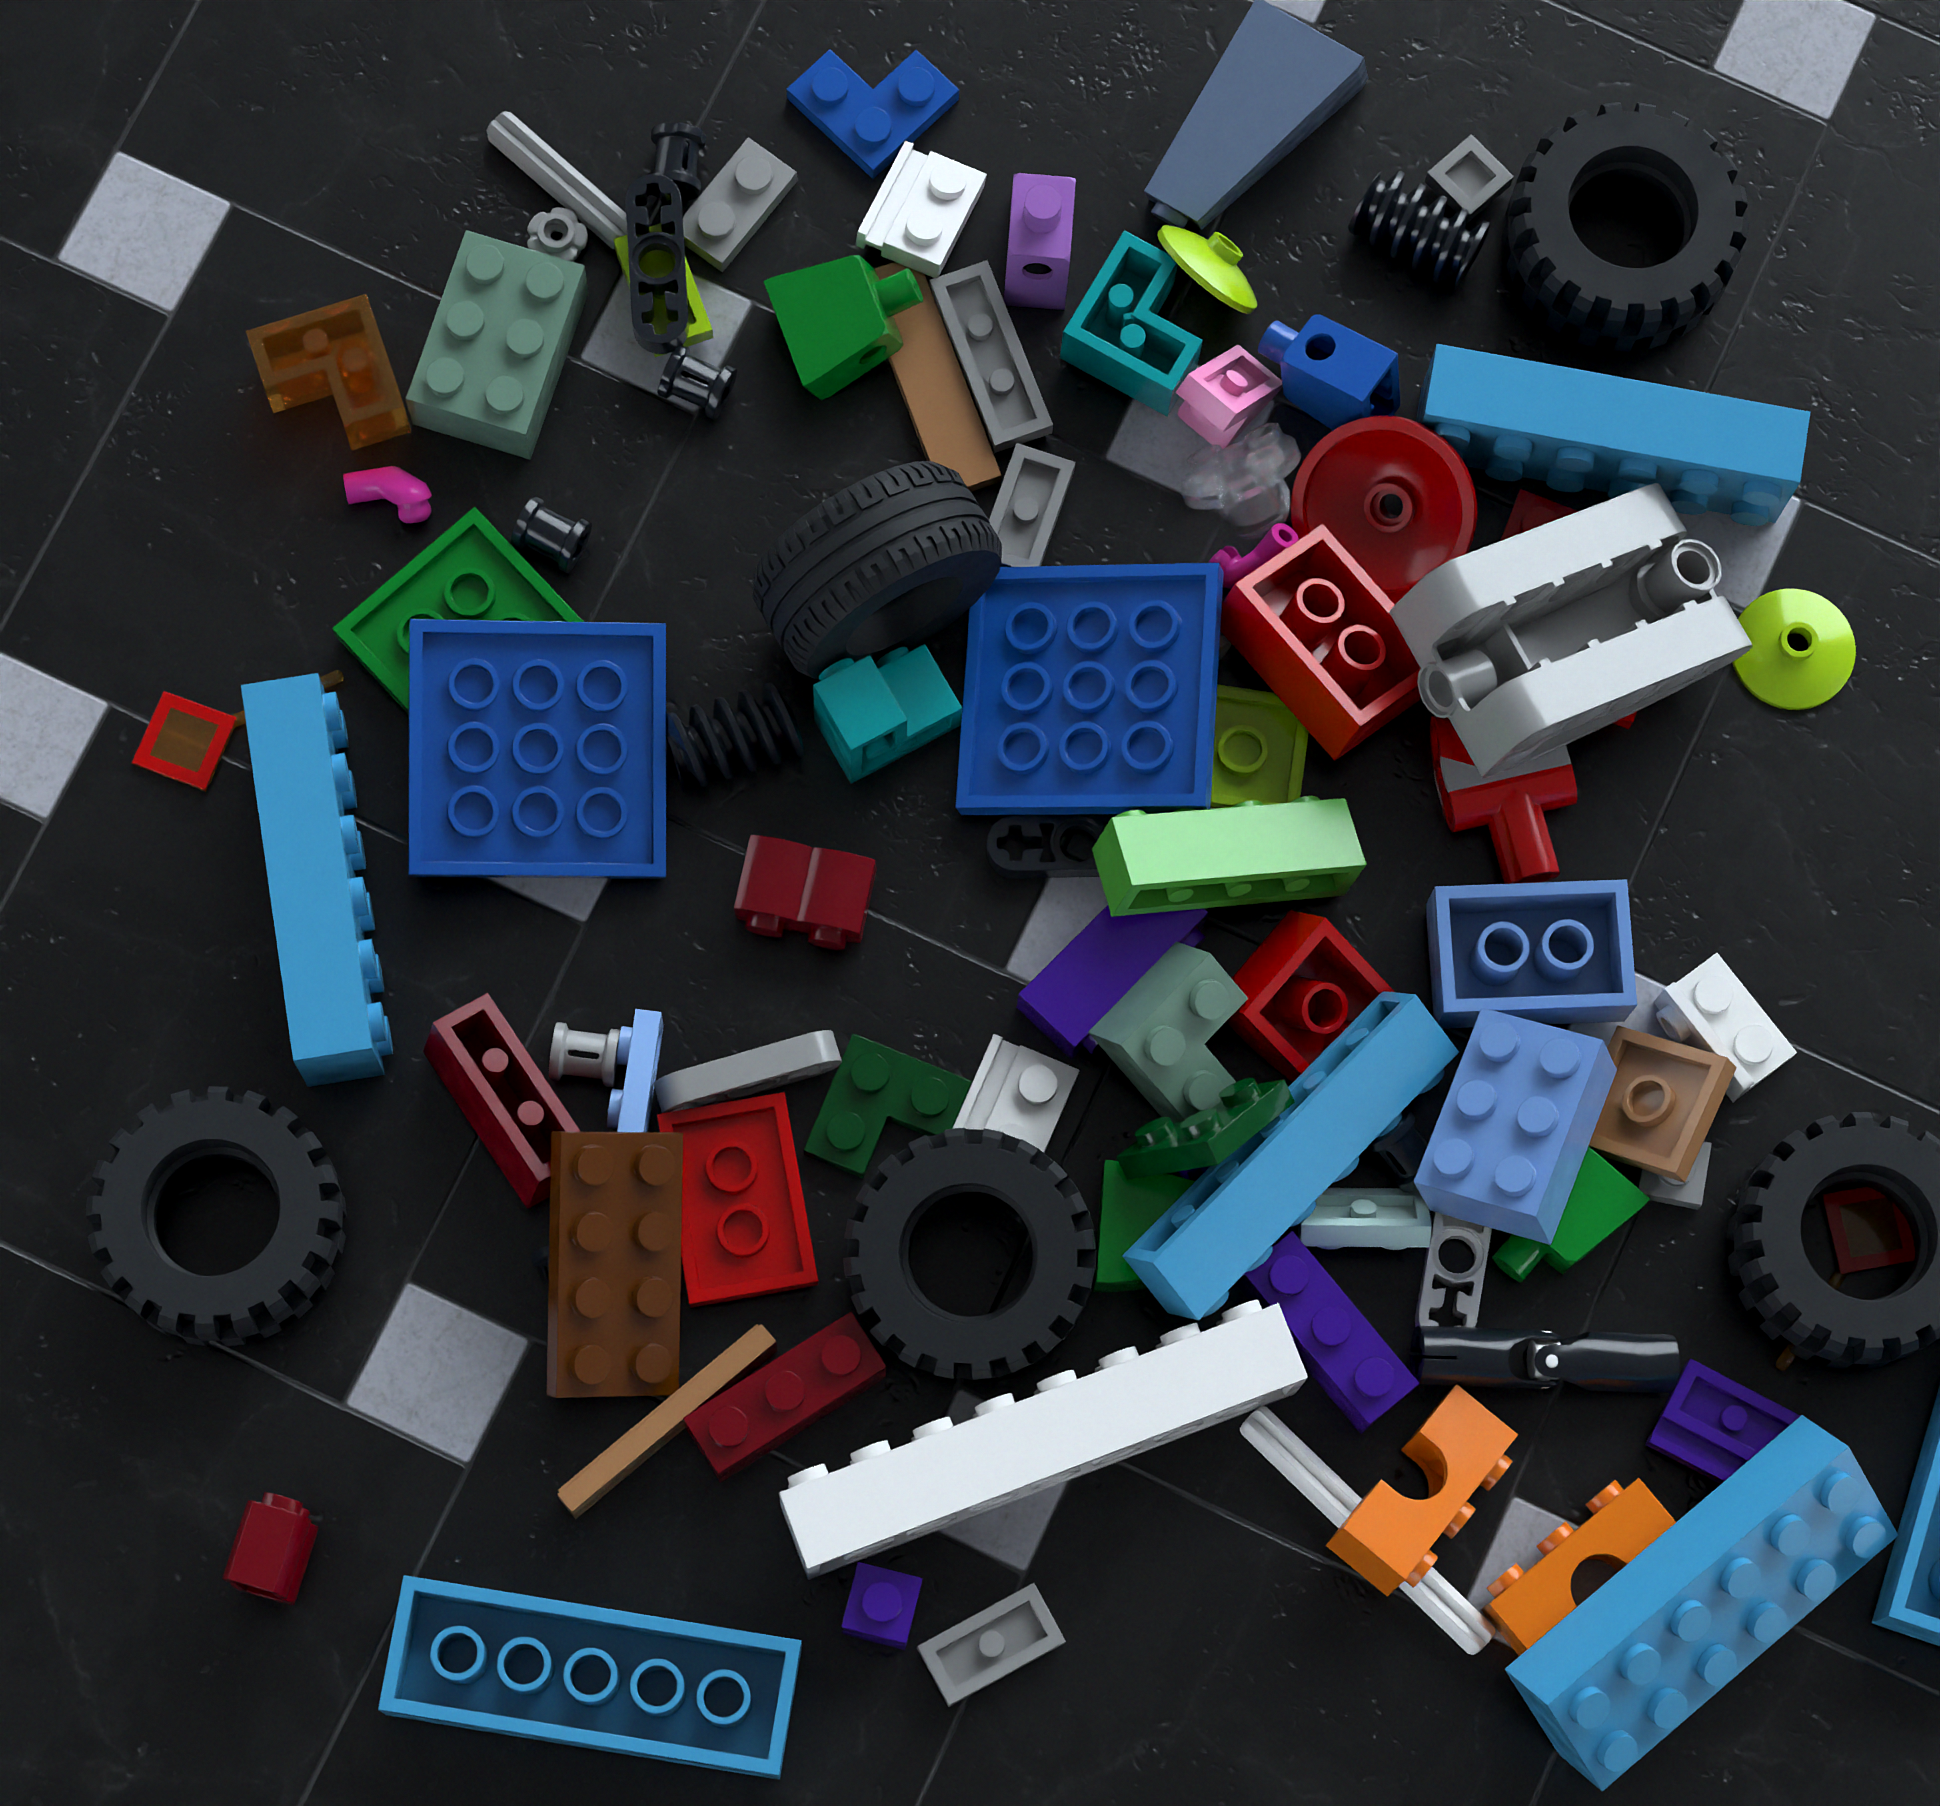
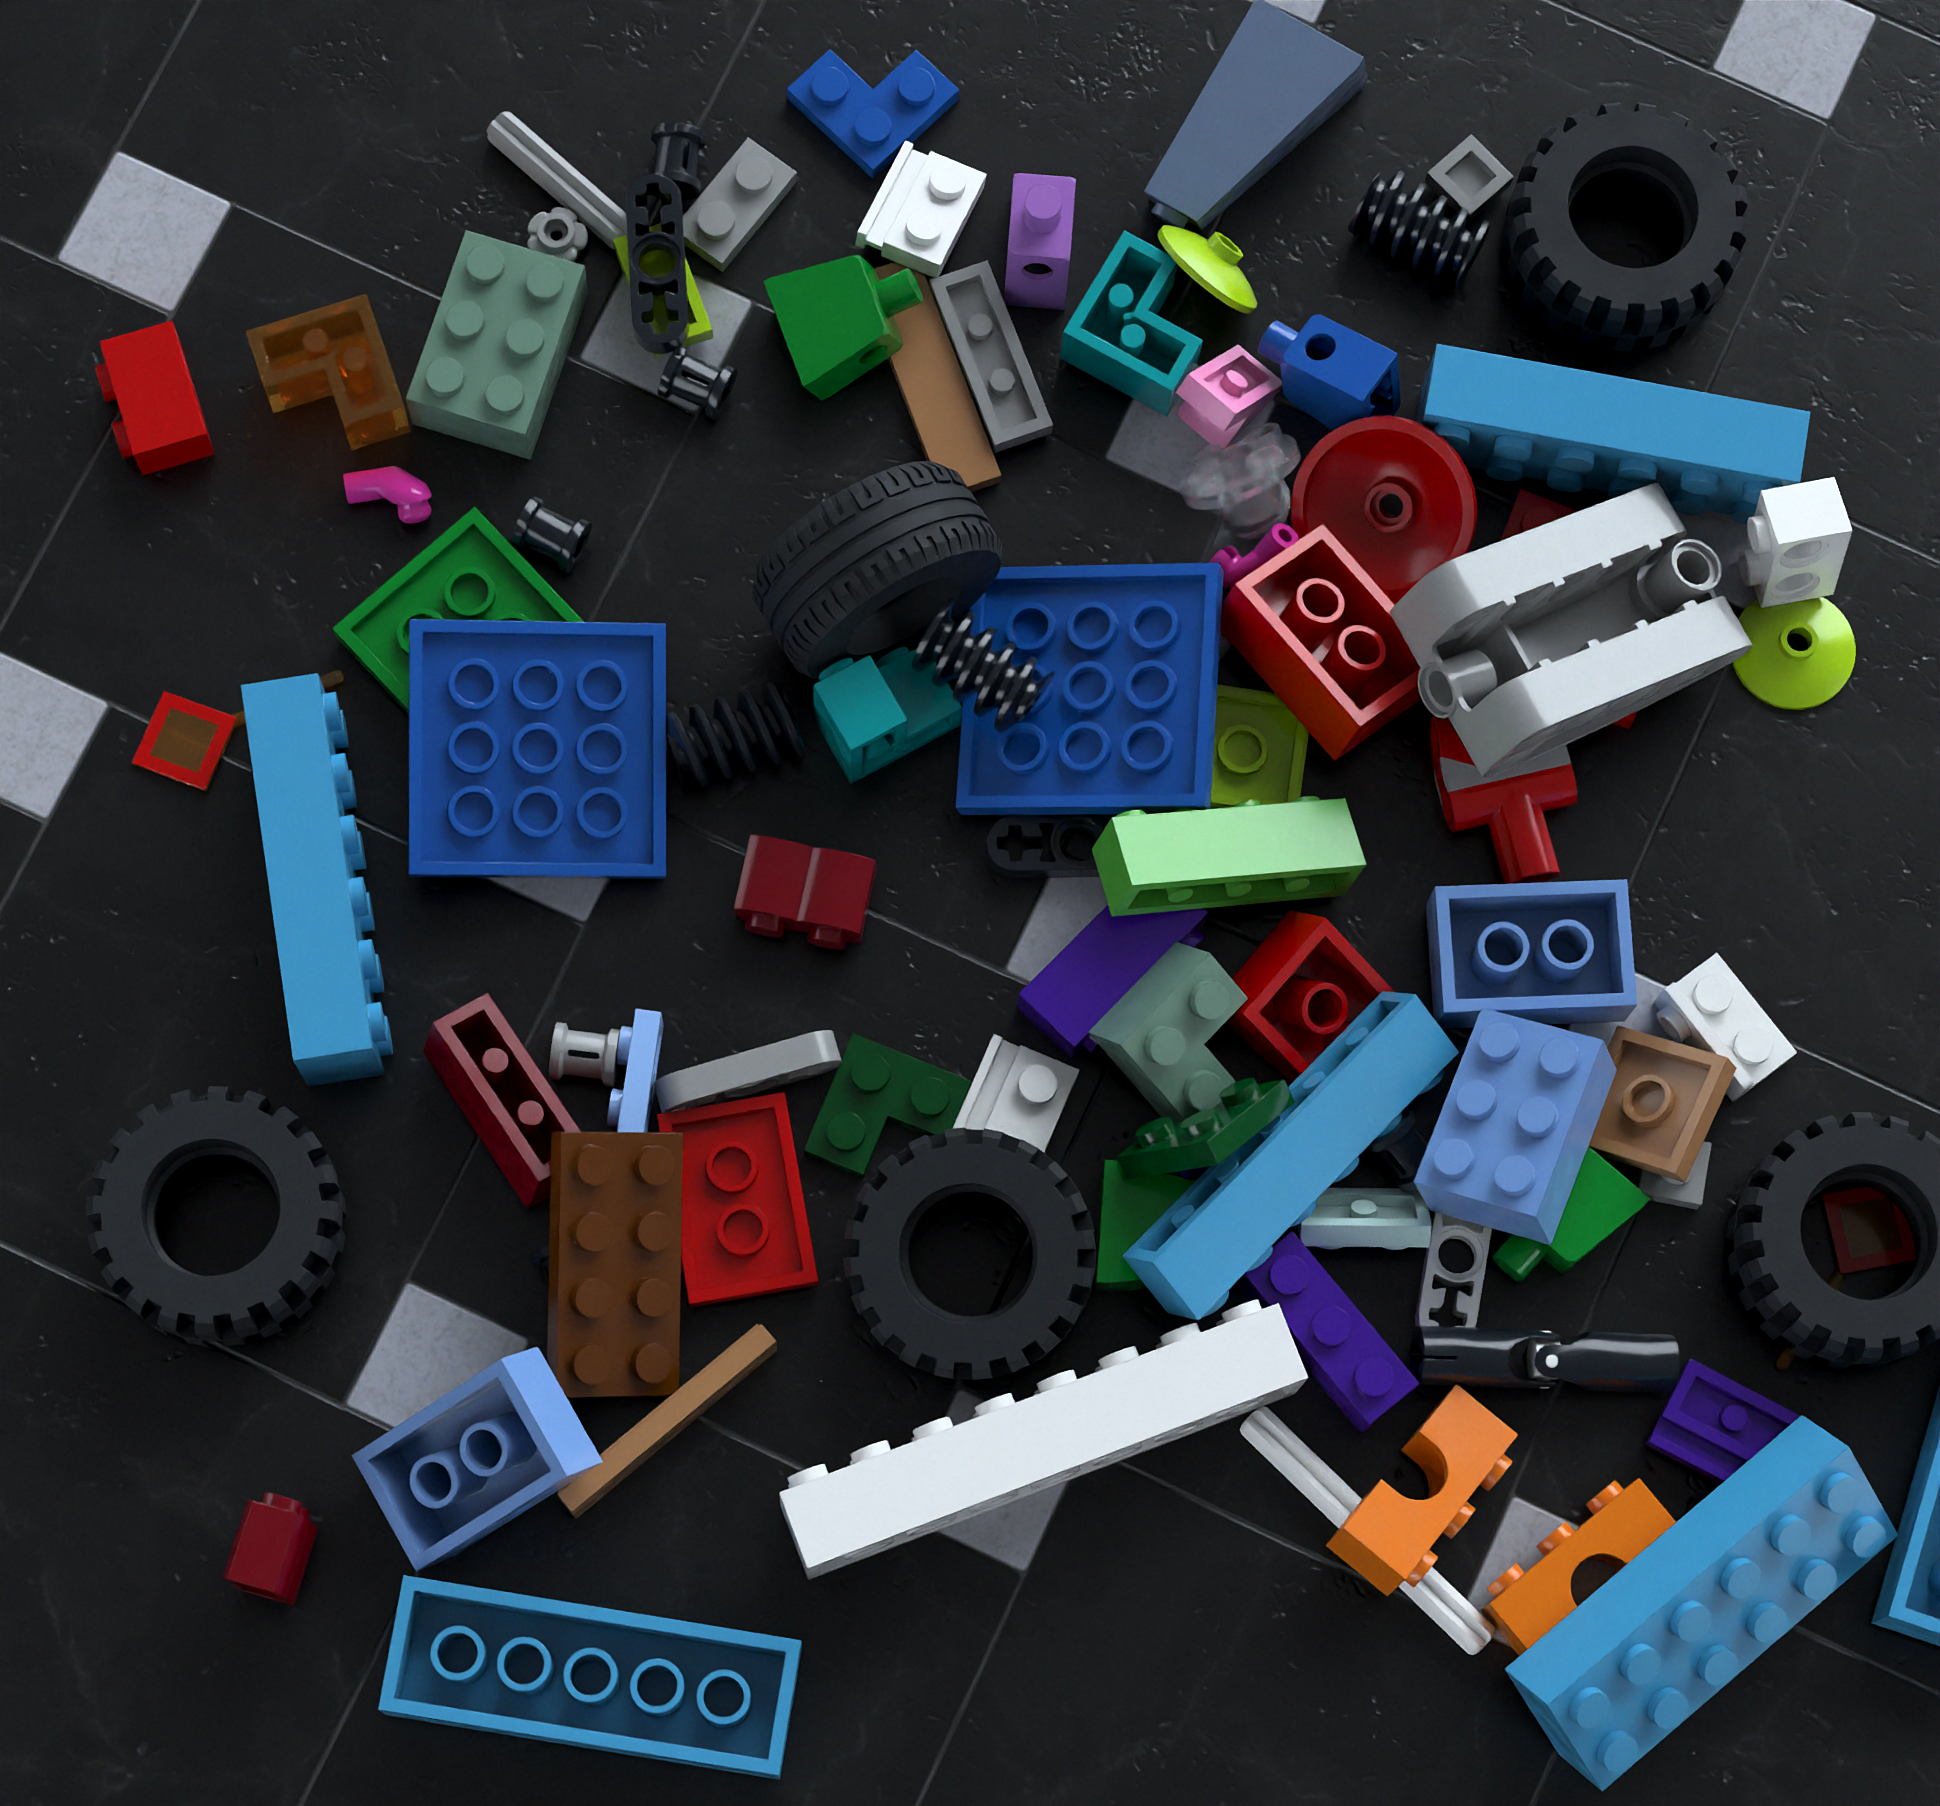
dark red brick [683,1312,887,1483] -> none
dark purple brick [841,1562,923,1650] -> none
light grey plate [917,1583,1066,1707] -> none
light grey plate [989,443,1076,567] -> none
none -> red brick [95,320,215,475]
none -> medium blue brick [351,1346,603,1572]
none -> black piece [912,597,1055,733]
none -> white brick [1739,477,1853,608]

